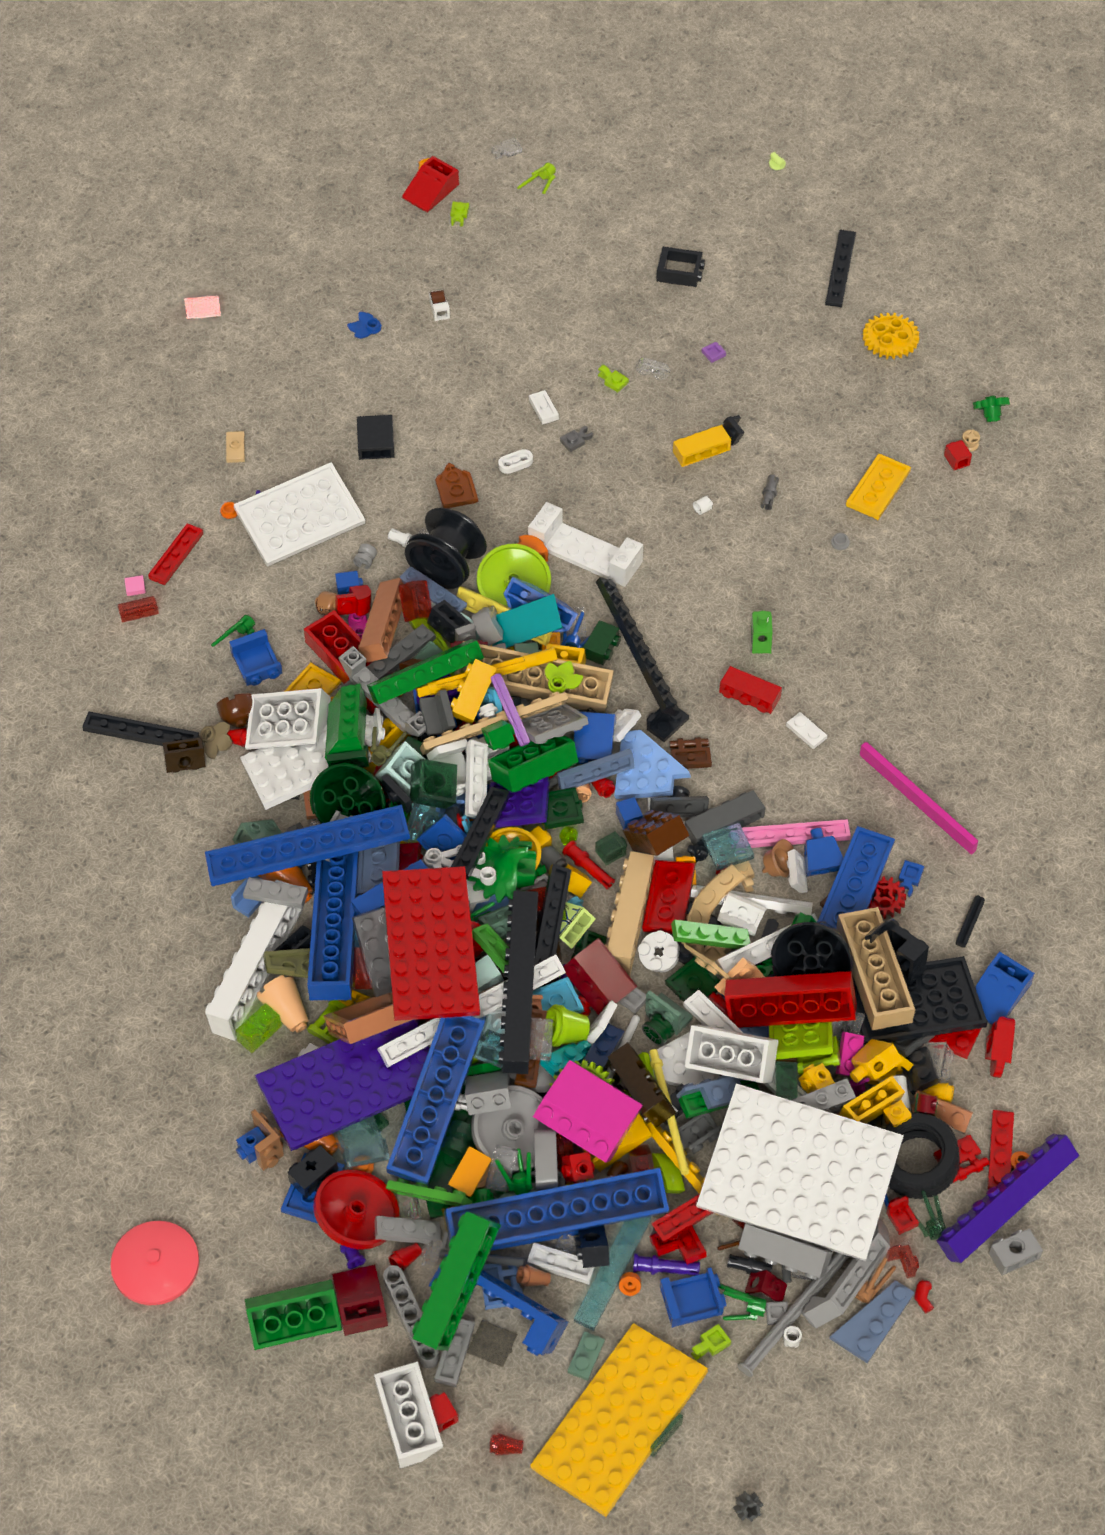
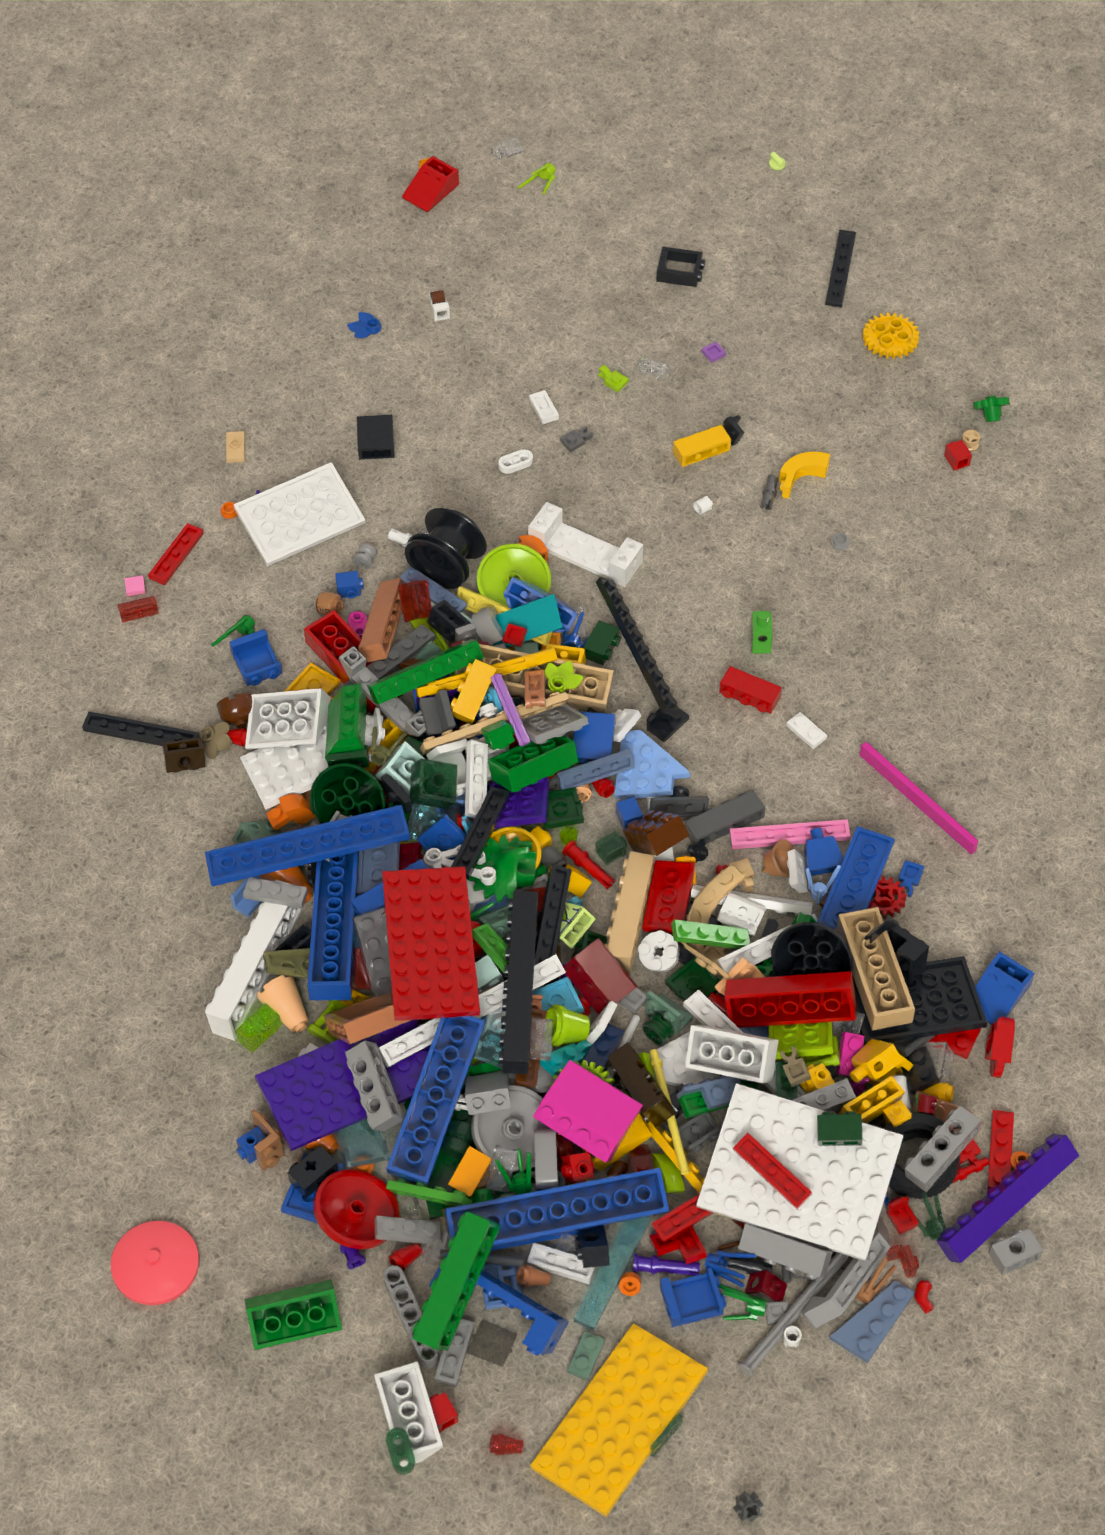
clear red panel [184,295,221,319] -> none
dark red slope [332,1264,388,1336] -> none
red brick [335,585,371,616] -> none
dark orange tile [435,463,478,509] -> none
lime plate [450,202,469,227] -> none
reddish brown plate [669,737,712,769] -> none
lime plate [691,1324,732,1361] -> none
clear light blue plate [702,823,754,871] -> none
yellow plate [846,454,911,520] -> none
black axle [955,895,985,948] -> none
none -> orange brick [266,794,316,831]
none -> light grey brick [345,1041,404,1131]
none -> clear green plate [386,1427,415,1475]
none -> red plate [502,623,527,648]
none -> nougat plate [525,670,546,709]
none -> blue plant [705,1250,756,1288]
none -> red plate [733,1133,812,1210]
none -> yellow arch [779,452,830,499]
none -> dark tan plate [780,1046,811,1087]
none -> light blue plant [806,865,841,904]
none -> dark green brick [817,1111,862,1146]
none -> light grey brick [905,1105,982,1192]

